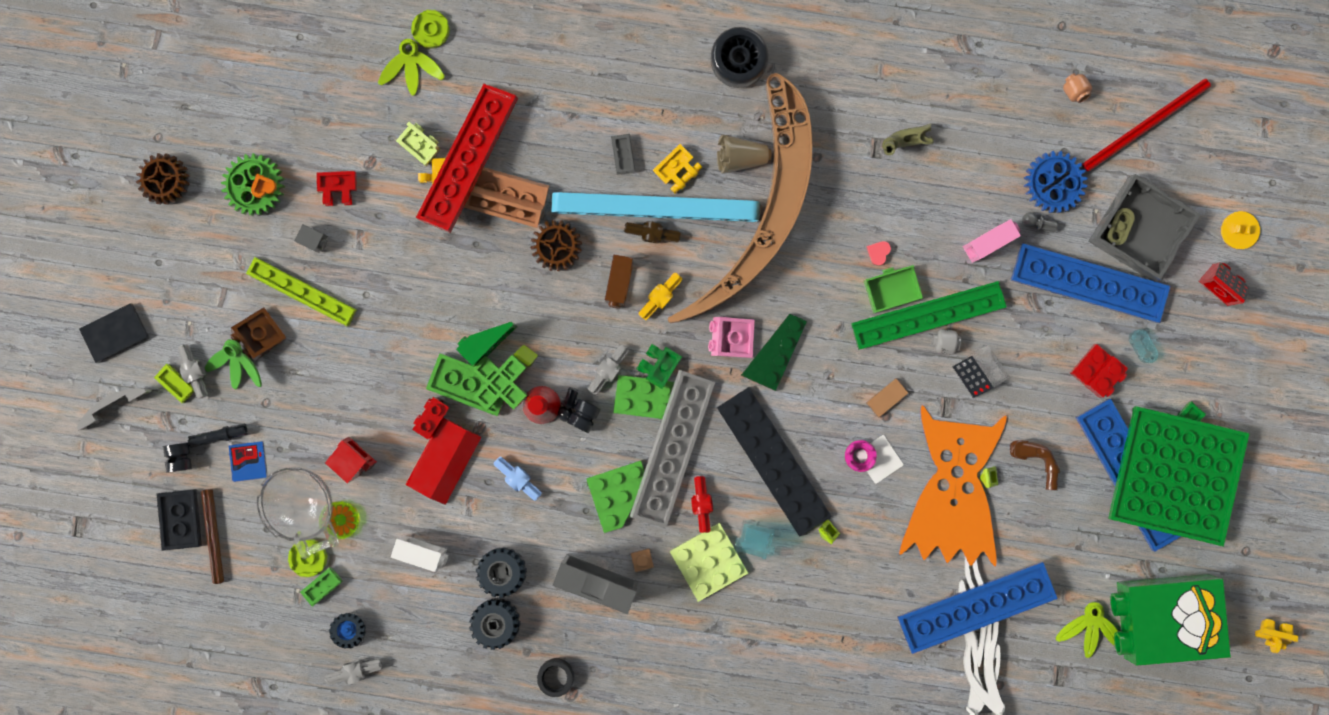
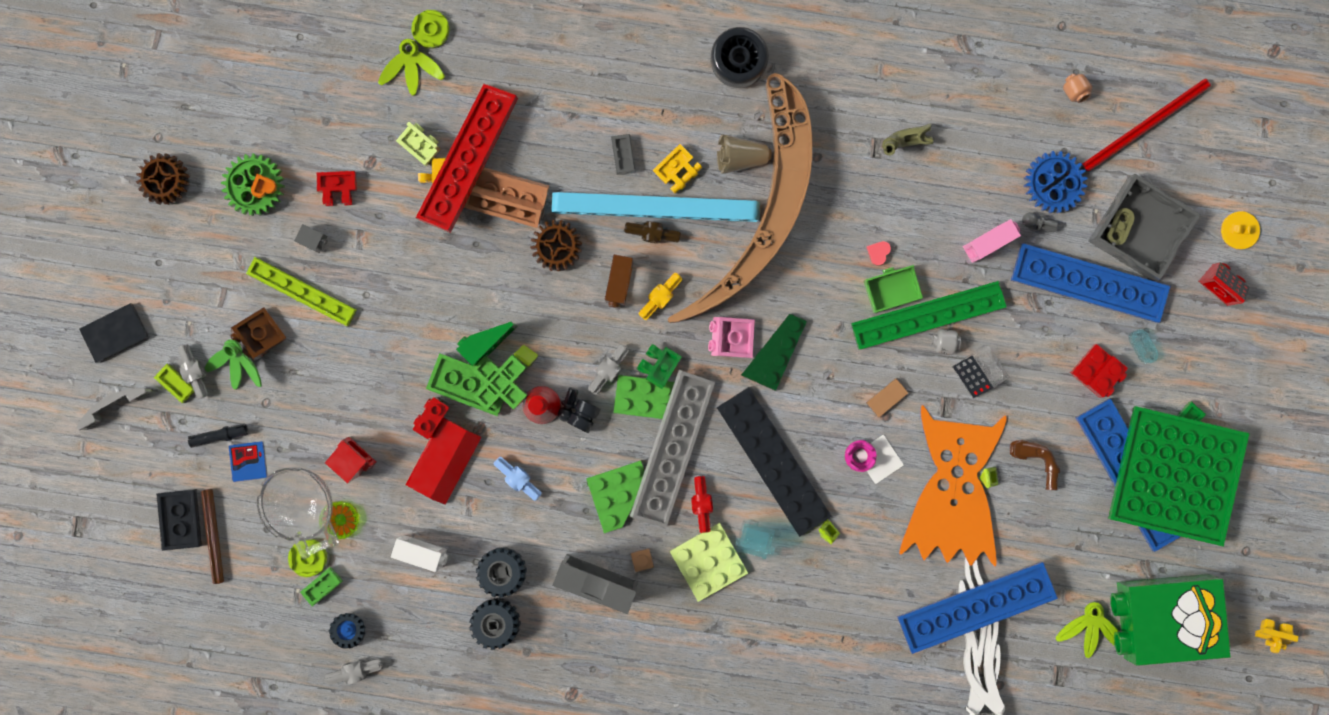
black wheel [163,443,192,473] -> none
black tyre [537,658,574,697] -> none

